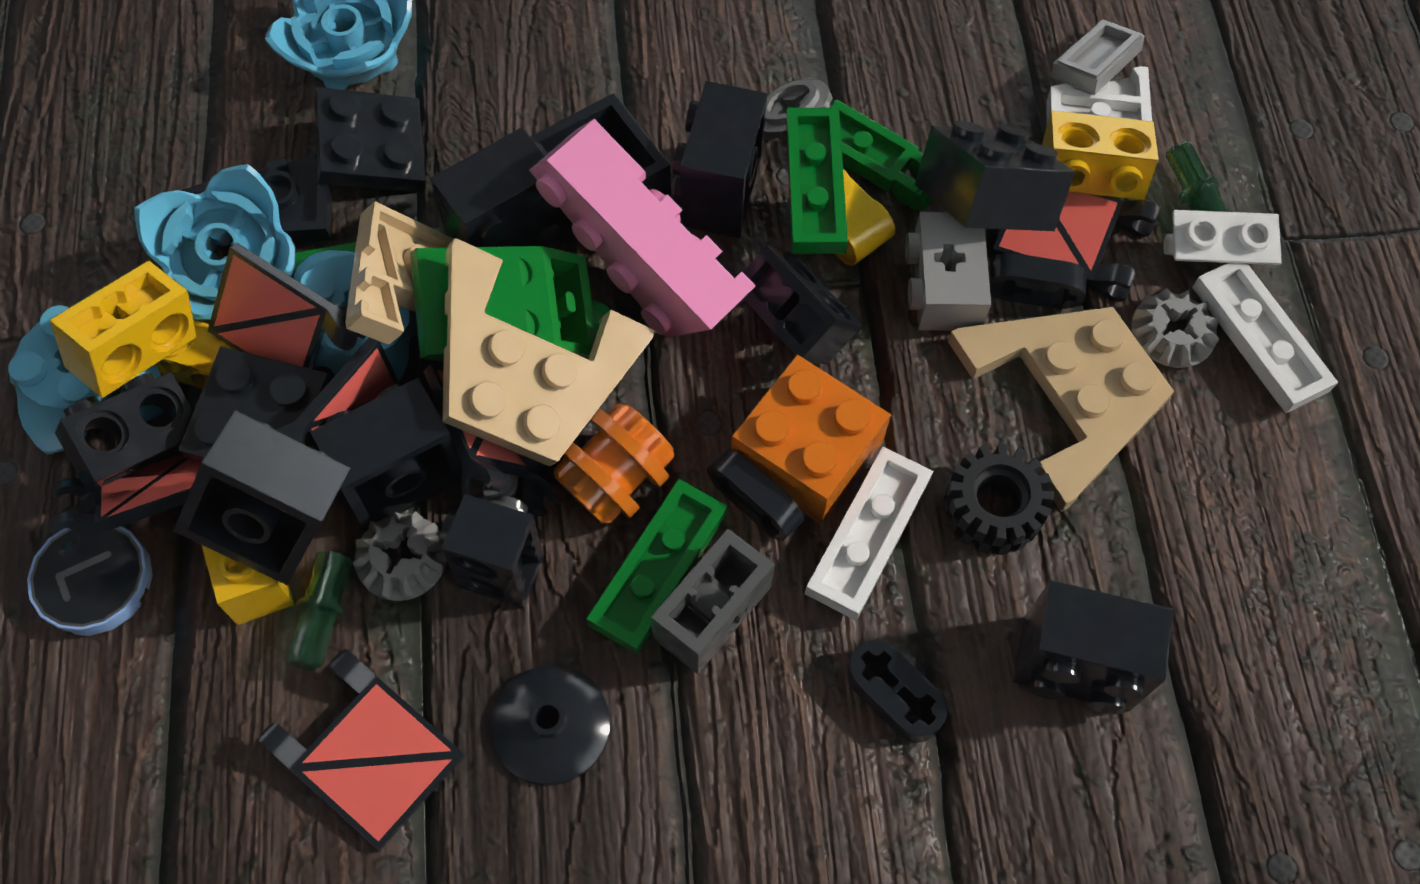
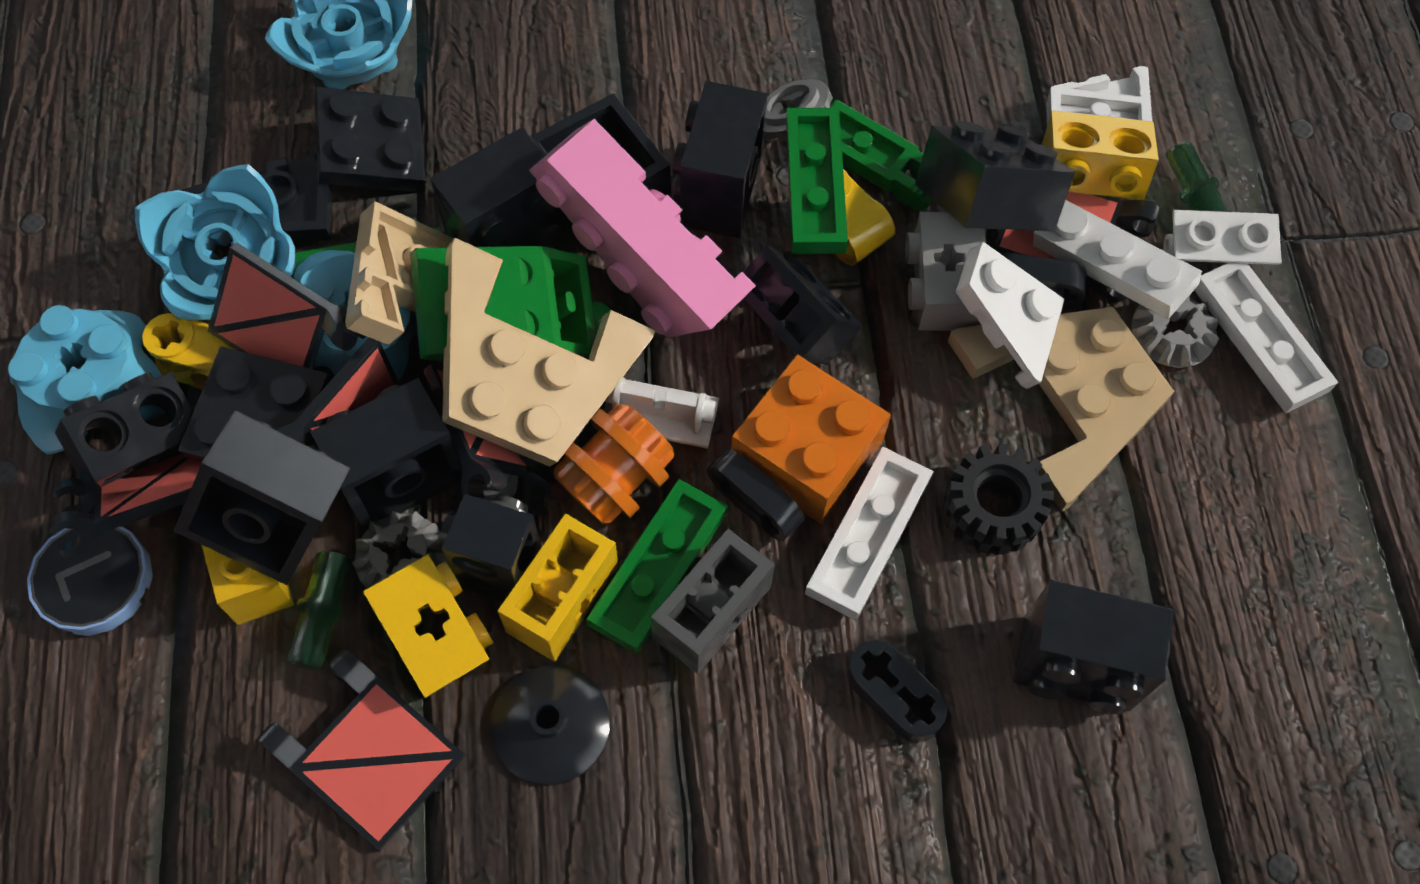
yellow brick [50,261,197,398] -> none
light grey tile [1051,19,1145,95] -> none
none -> yellow brick [363,554,493,698]
none -> yellow brick [498,513,619,662]
none -> white hinge [604,377,719,449]
none -> white wing [956,242,1064,389]
none -> white plate [1033,200,1202,319]

